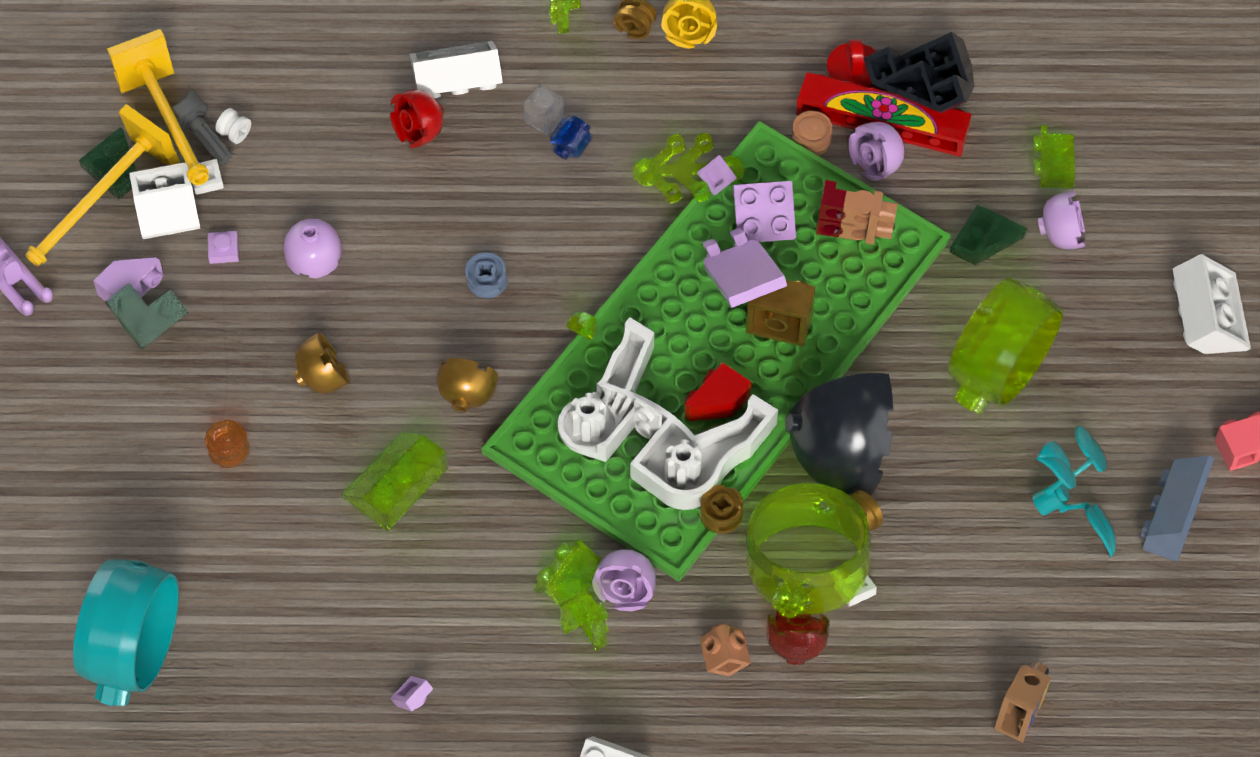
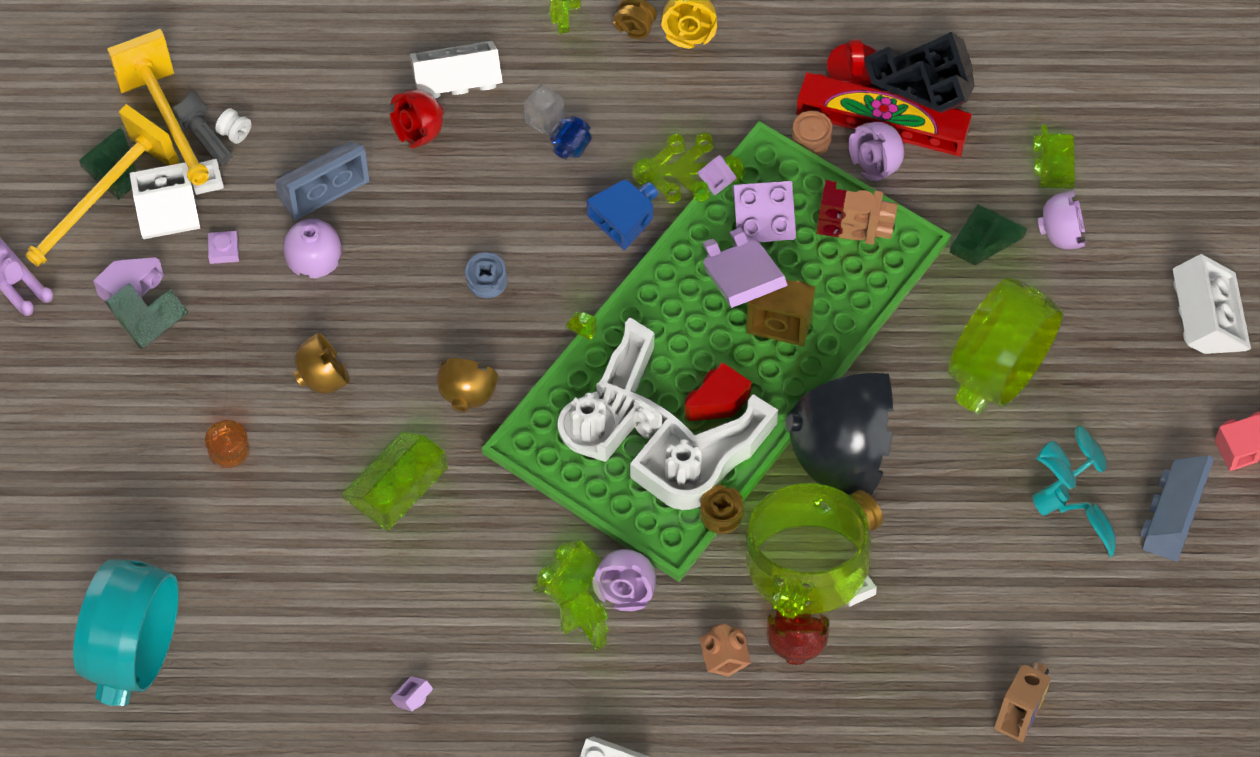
none -> sand blue slope [275,141,370,221]
none -> blue torso [587,180,658,250]

